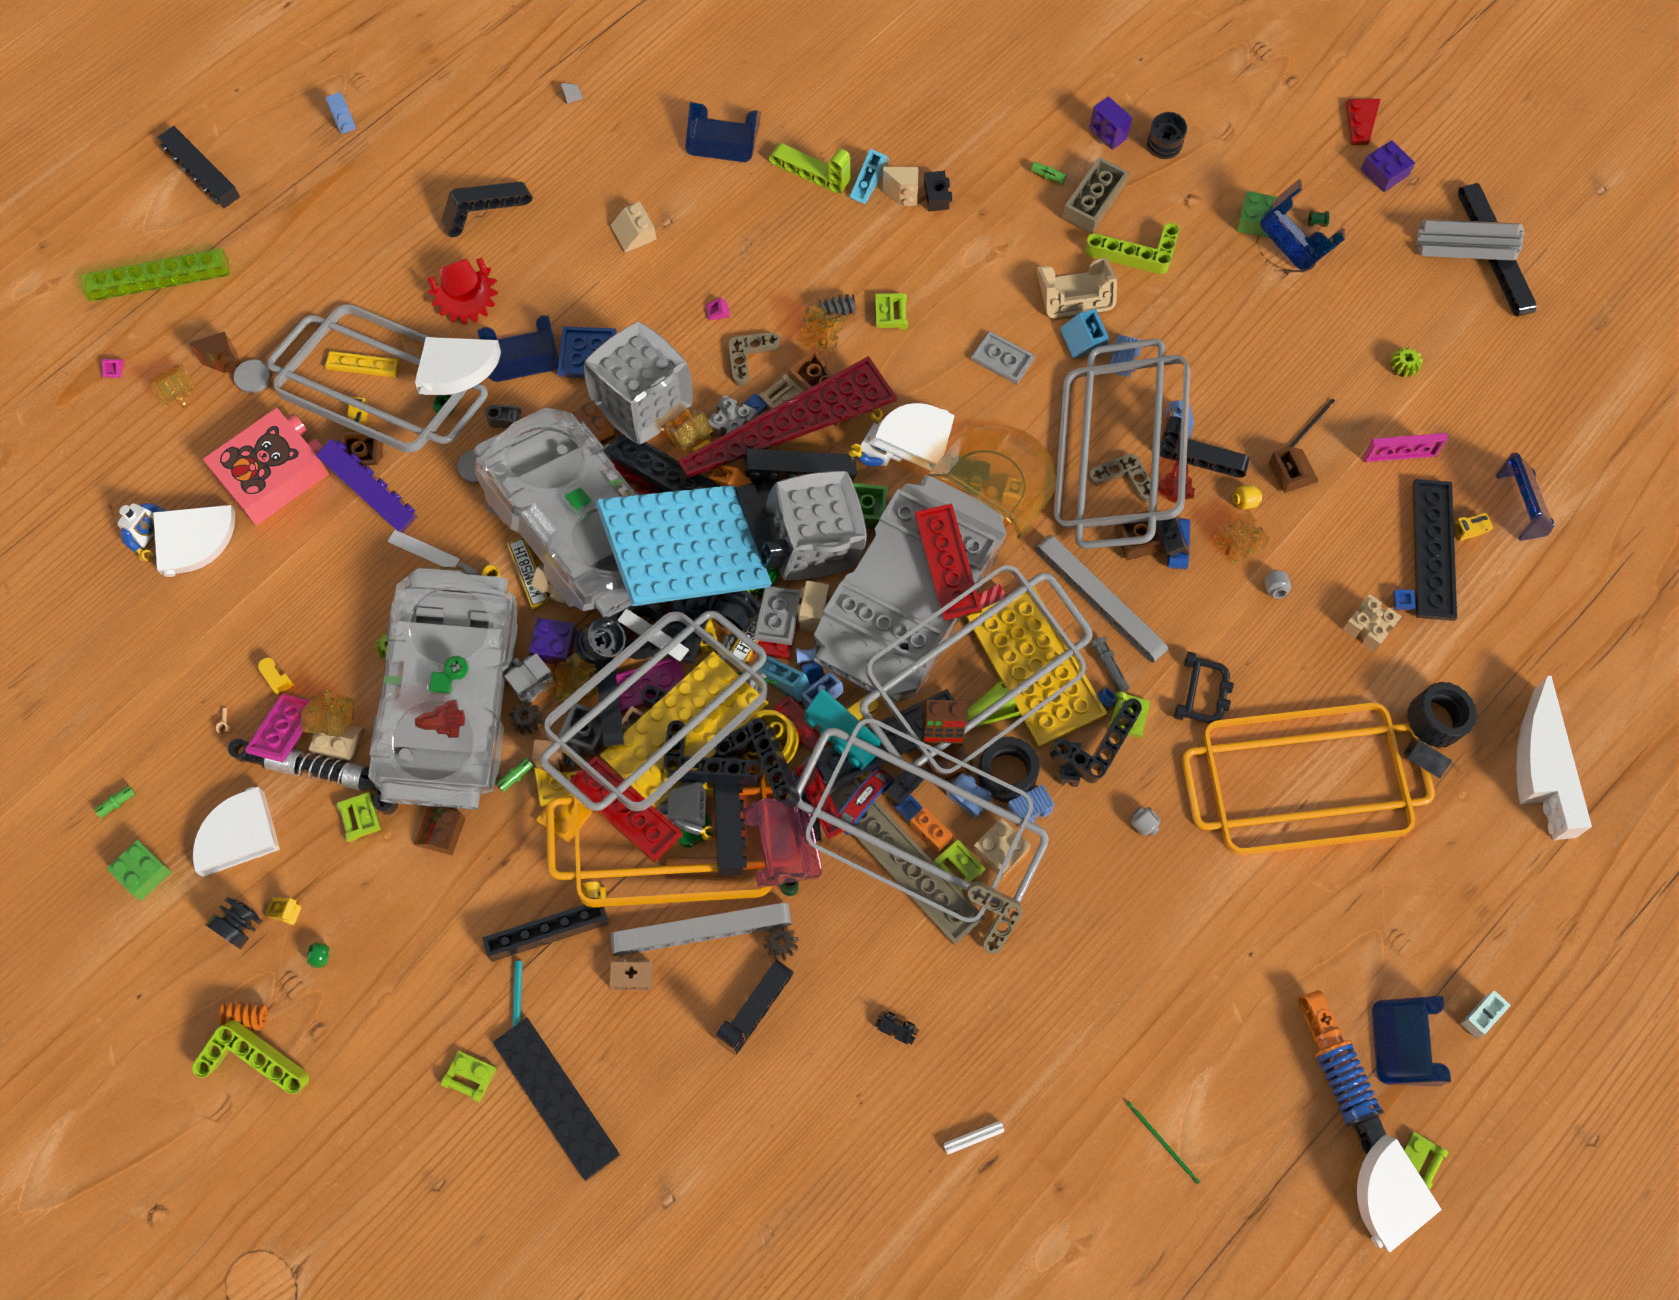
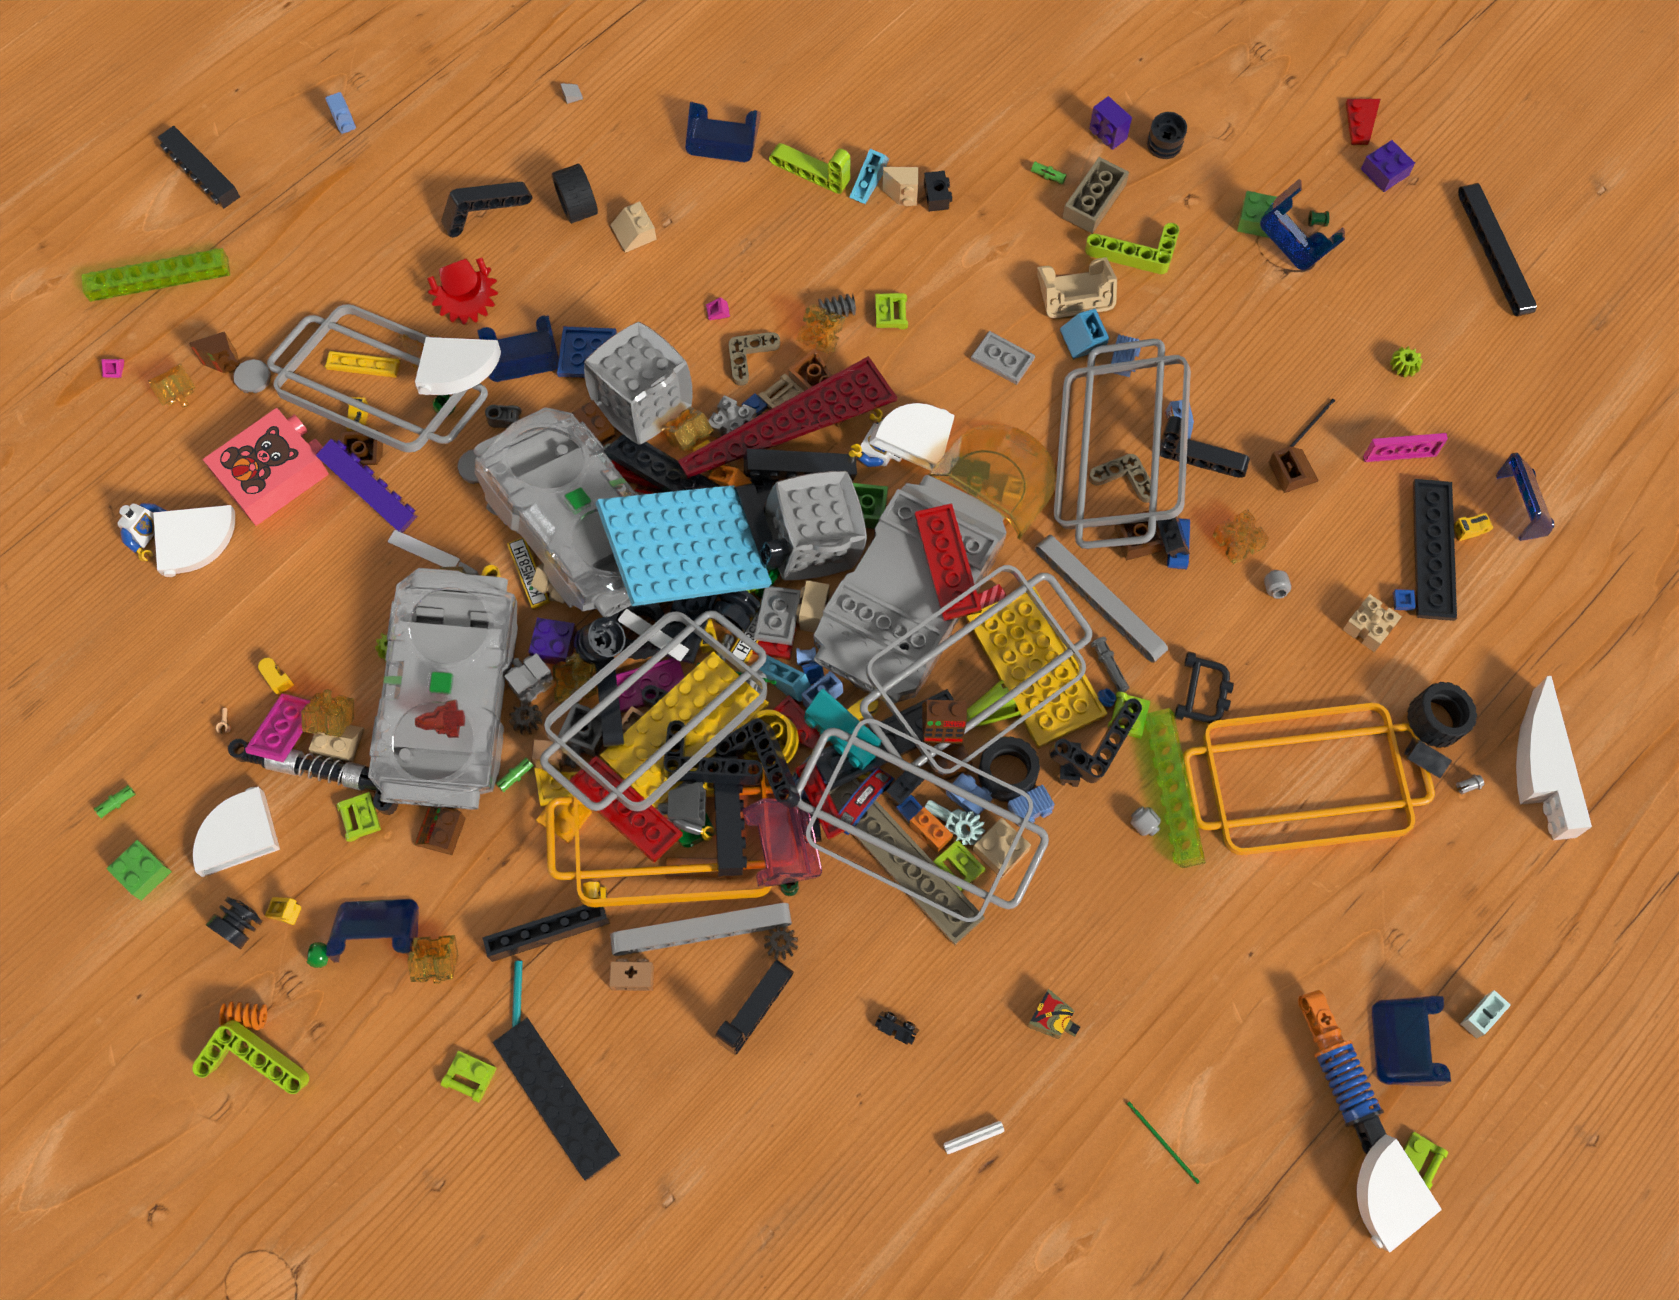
green piece [443,656,469,680] -> none
dark tan beam [967,882,1022,954] -> none
clear red rock [1158,459,1195,503] -> none
yellow head [1232,485,1262,510] -> none
light grey piece [1416,219,1525,260] -> none
none -> clear blue windscreen [326,899,419,962]
none -> clear yellow brick [407,935,459,984]
none -> black tyre [552,163,598,224]
none -> light aqua gear [925,800,986,845]
none -> torso [1027,989,1081,1039]
none -> clear neon green brick [1145,708,1206,869]
none -> light grey pin [1456,774,1485,795]

